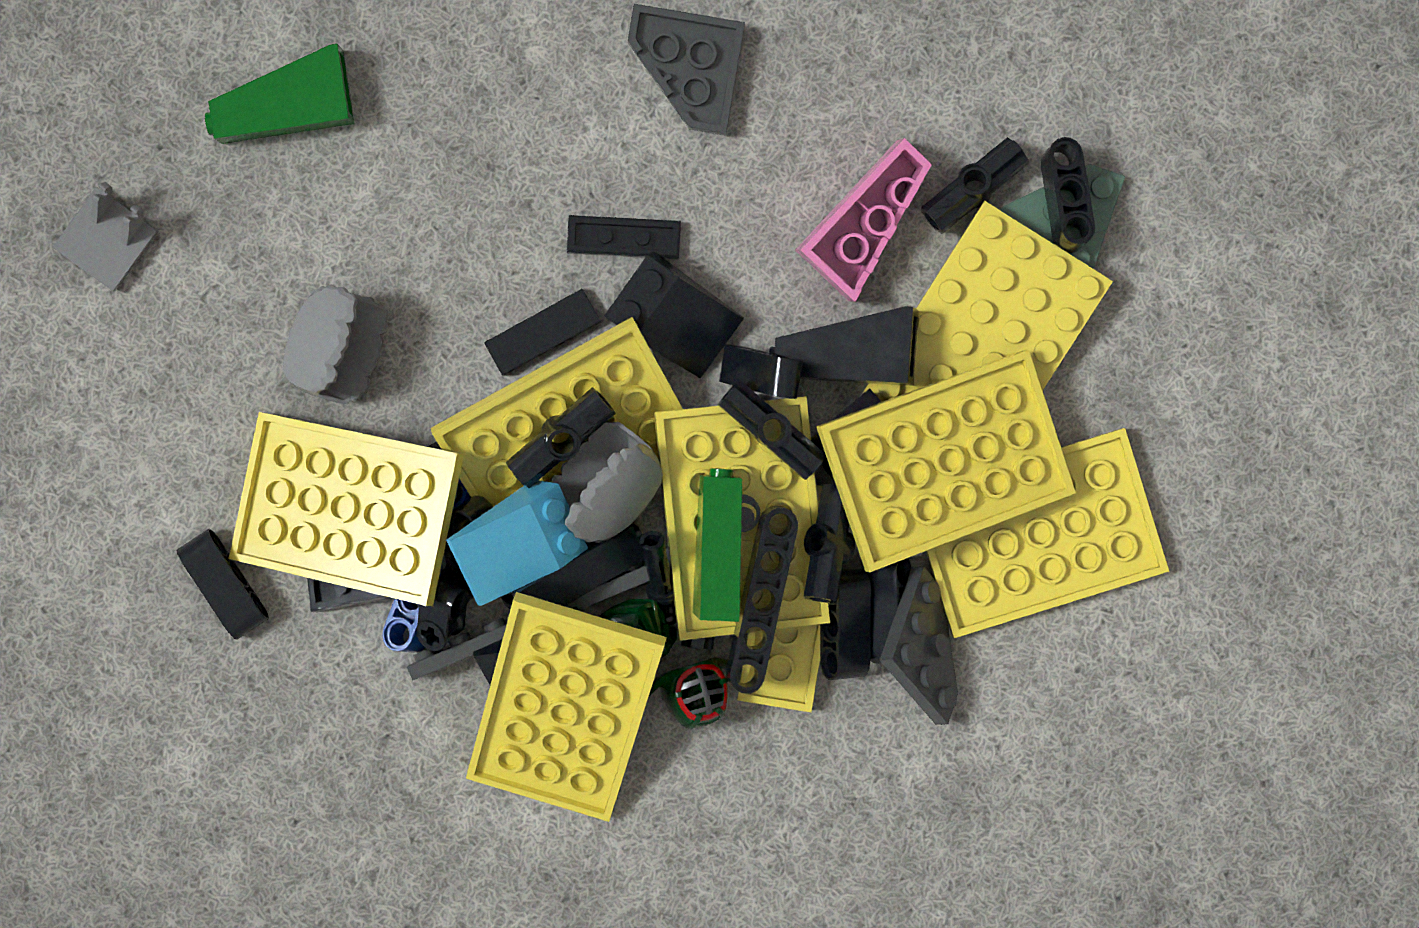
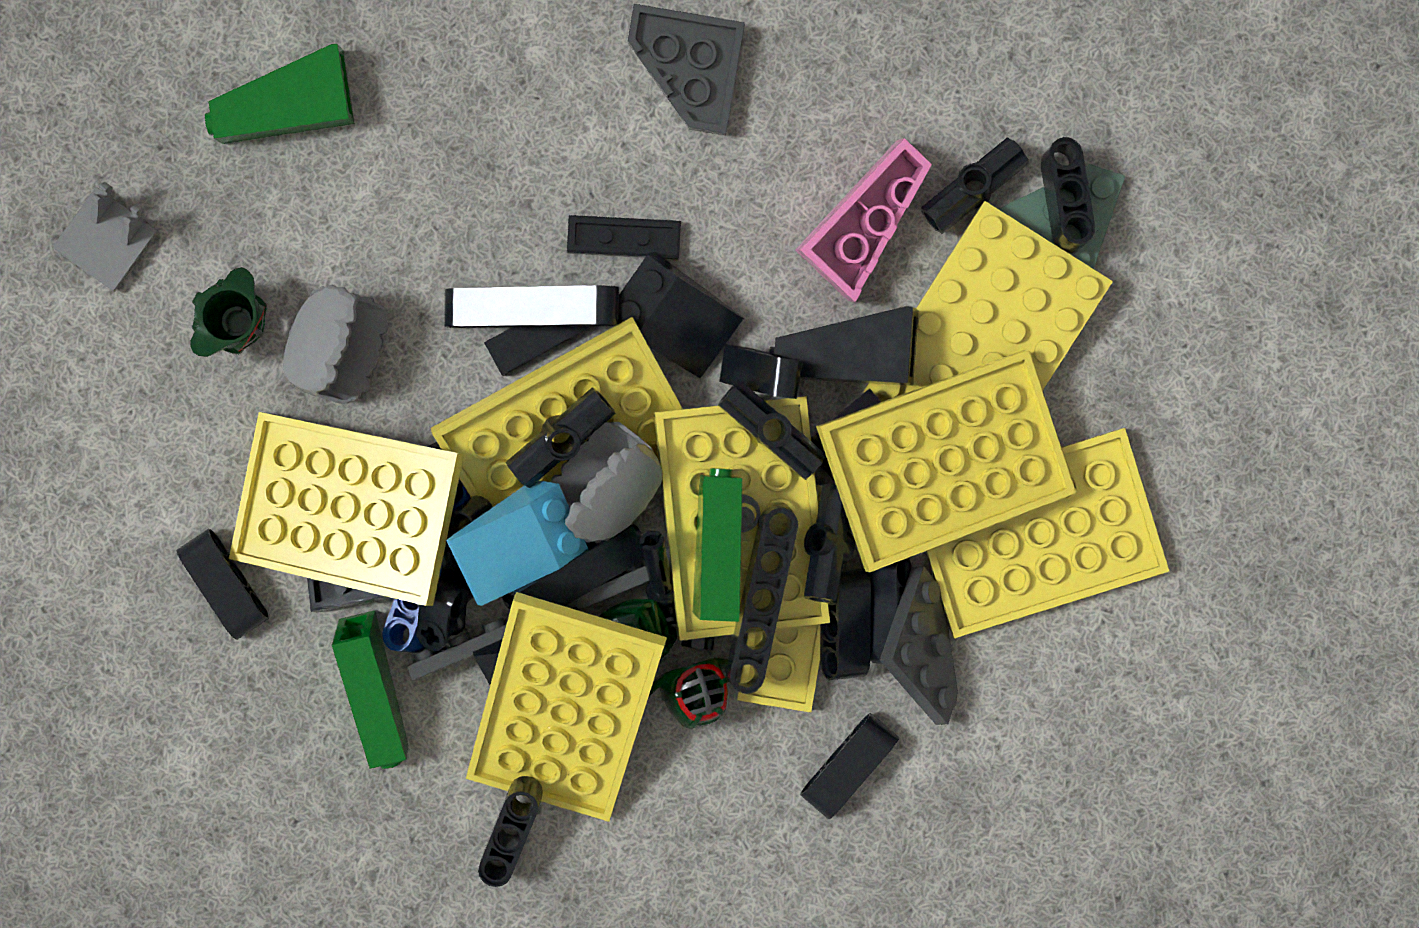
none -> dark green piece [190,267,267,357]
none -> green slope [332,610,409,769]
none -> beam [444,285,619,328]
none -> black beam [478,776,543,887]
none -> black beam [800,713,899,820]

